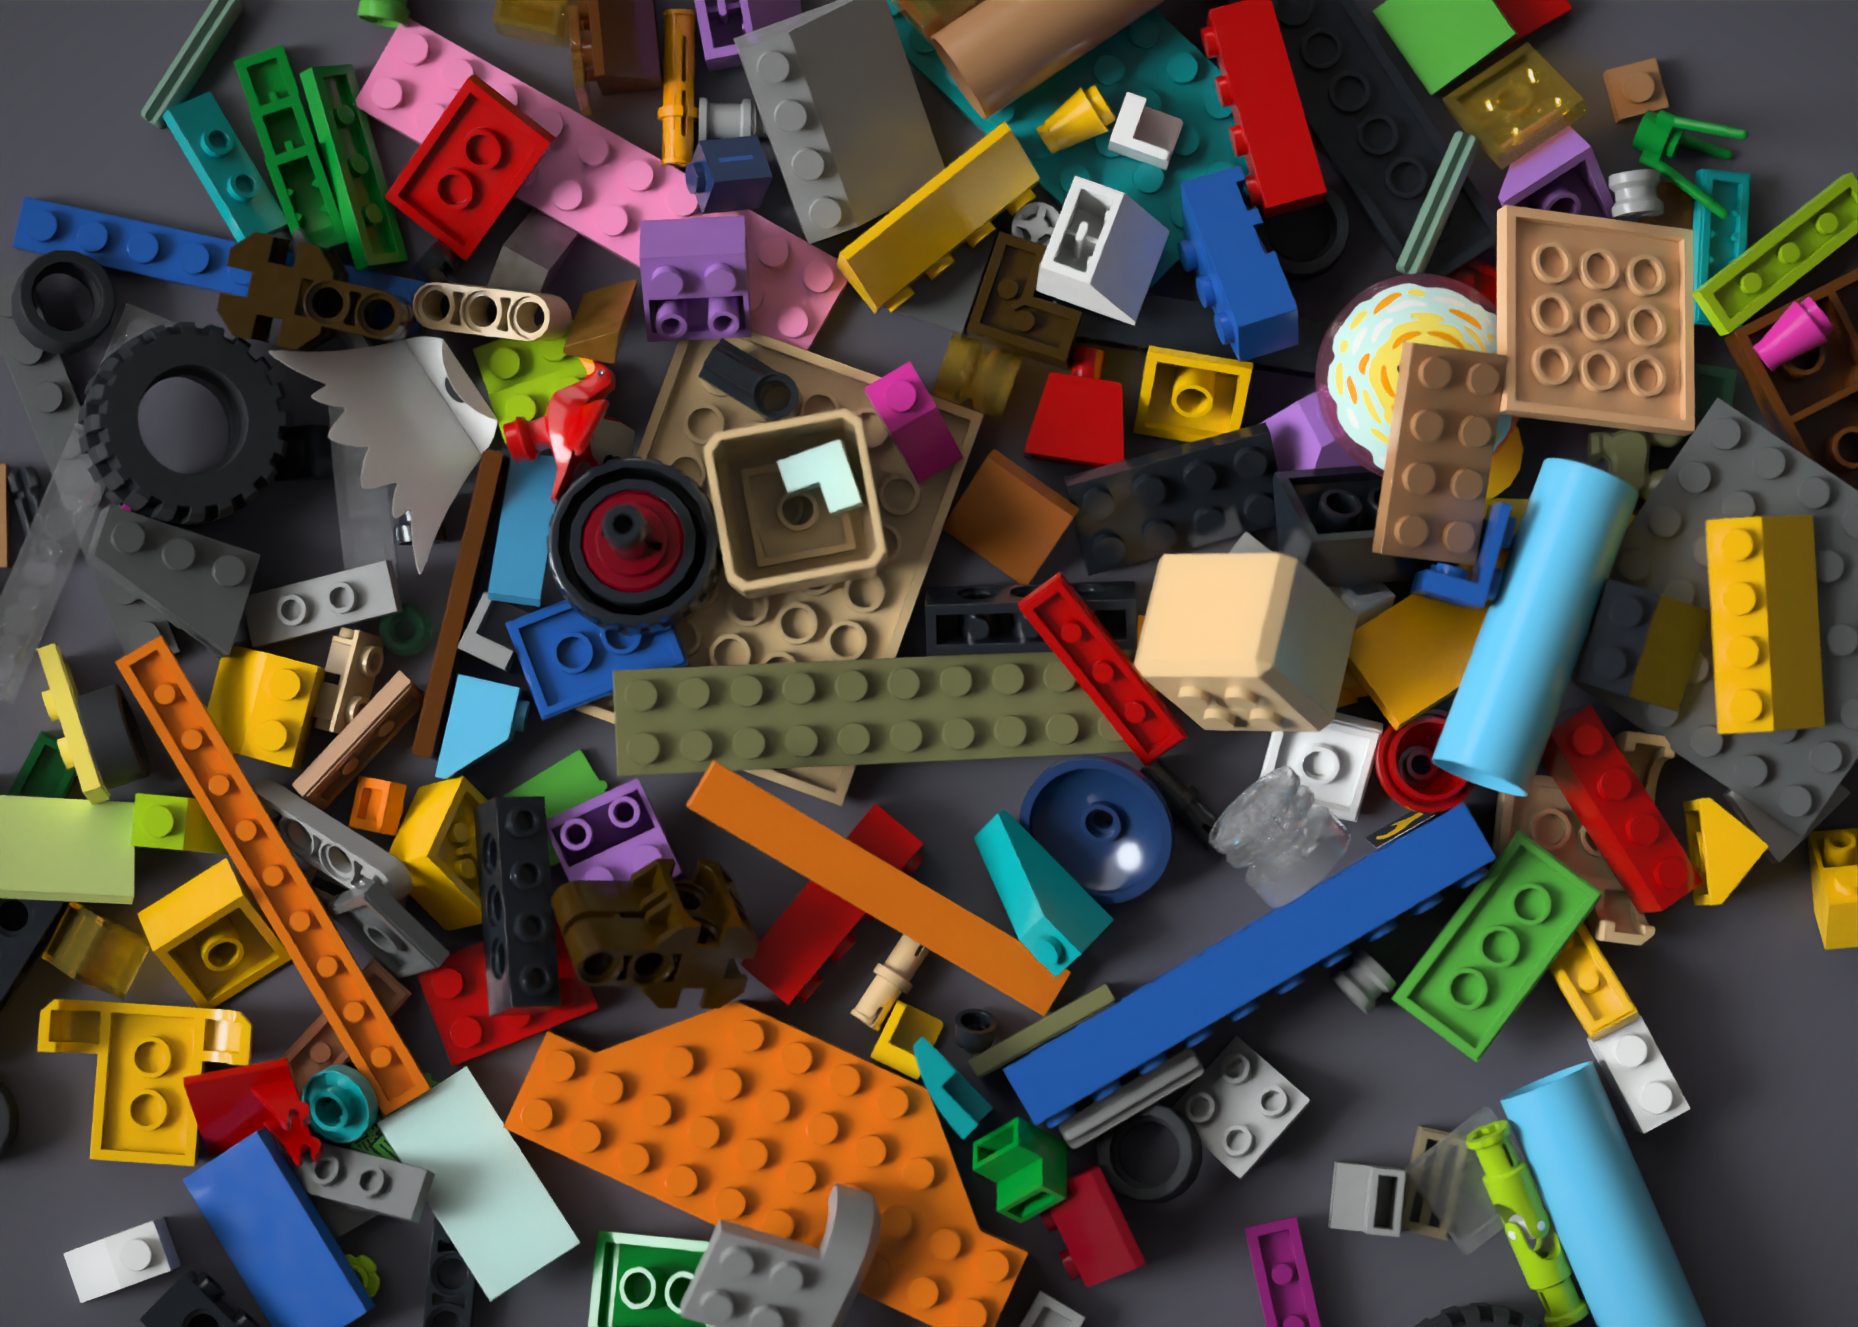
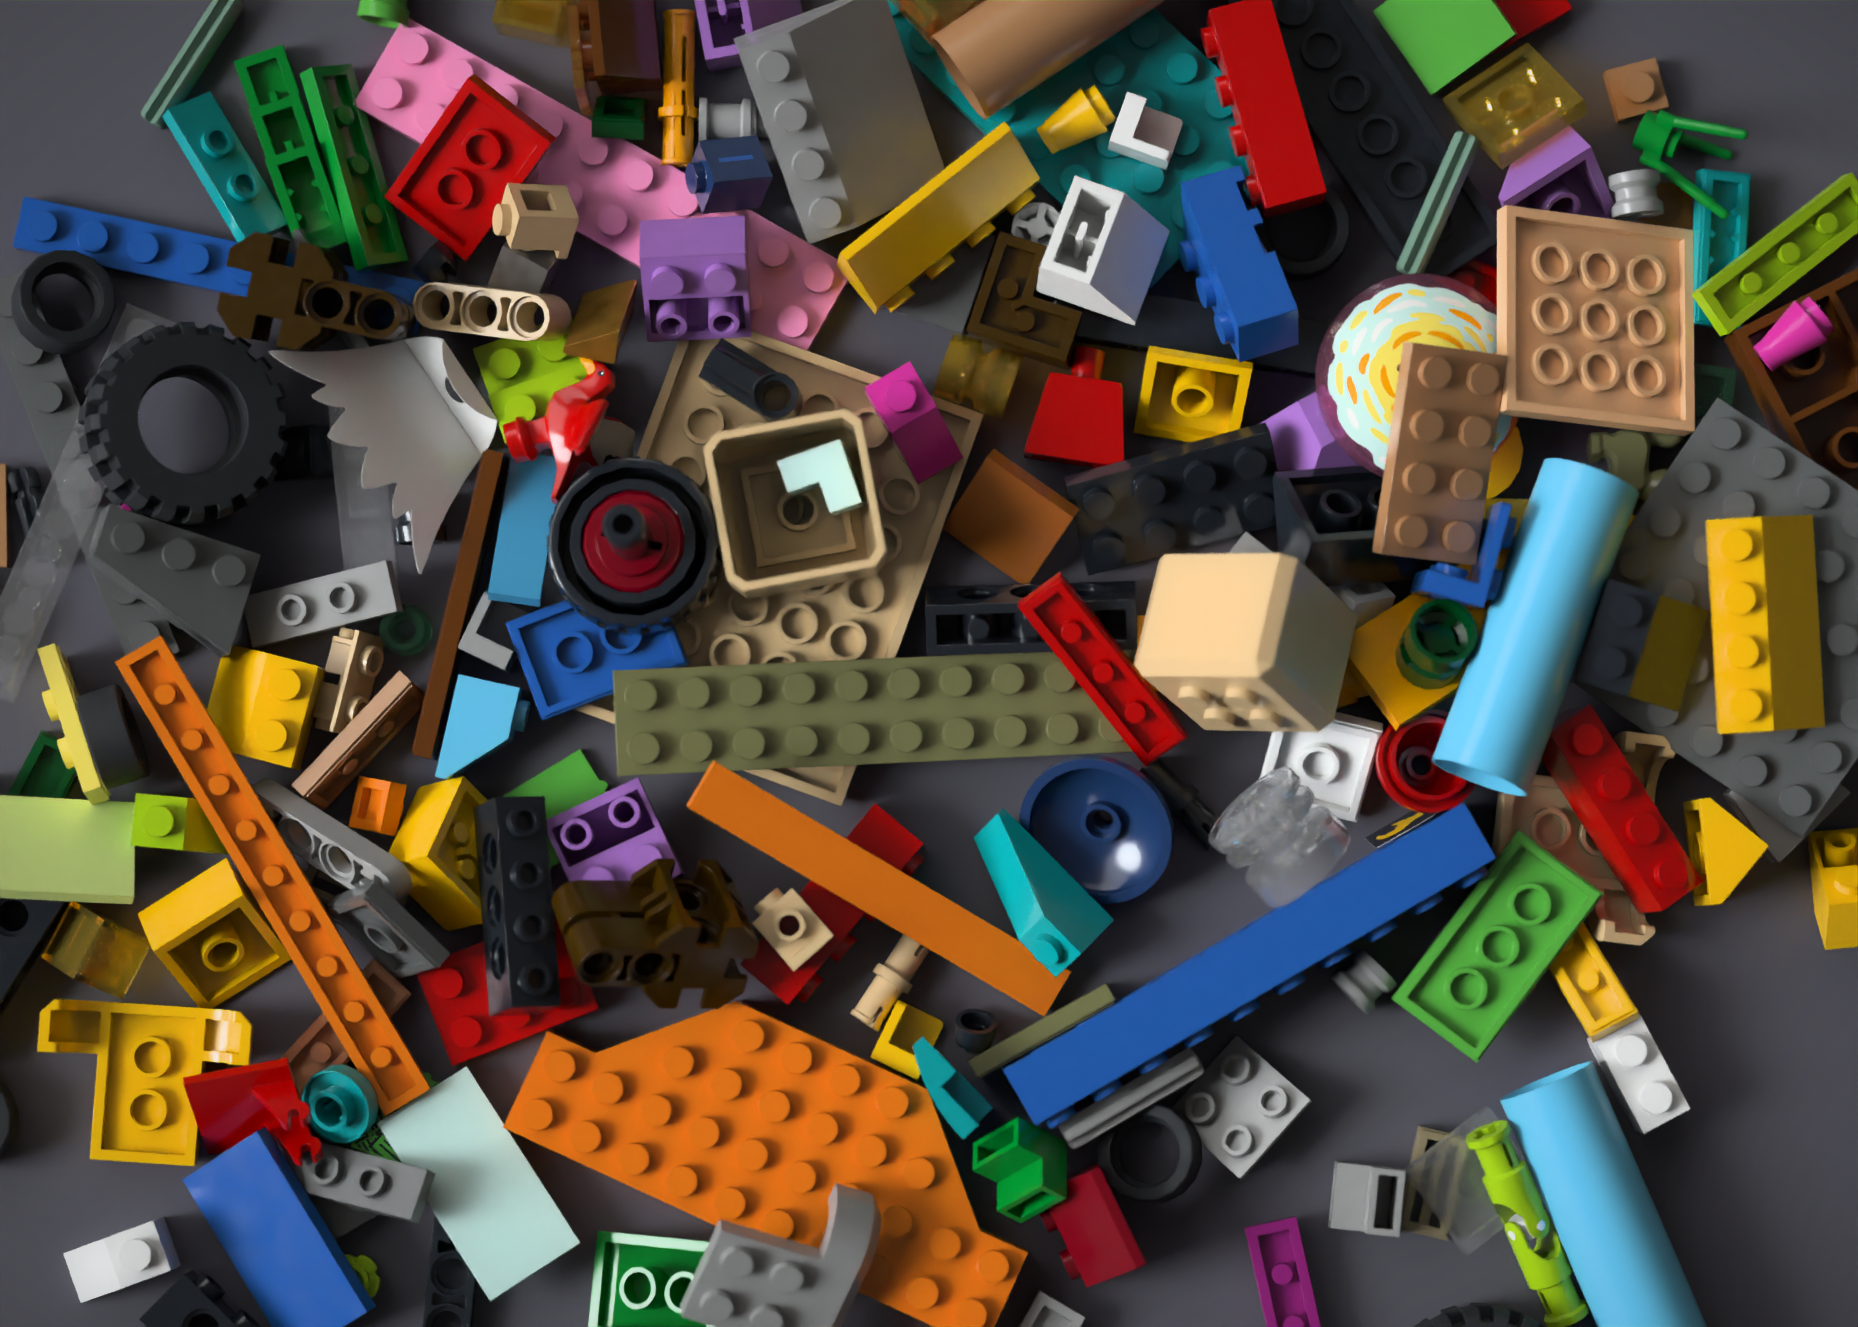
none -> tan brick [492,183,579,259]
none -> dark green tile [592,95,648,140]
none -> tan brick [752,887,835,971]
none -> dark green wheel [1395,599,1478,689]

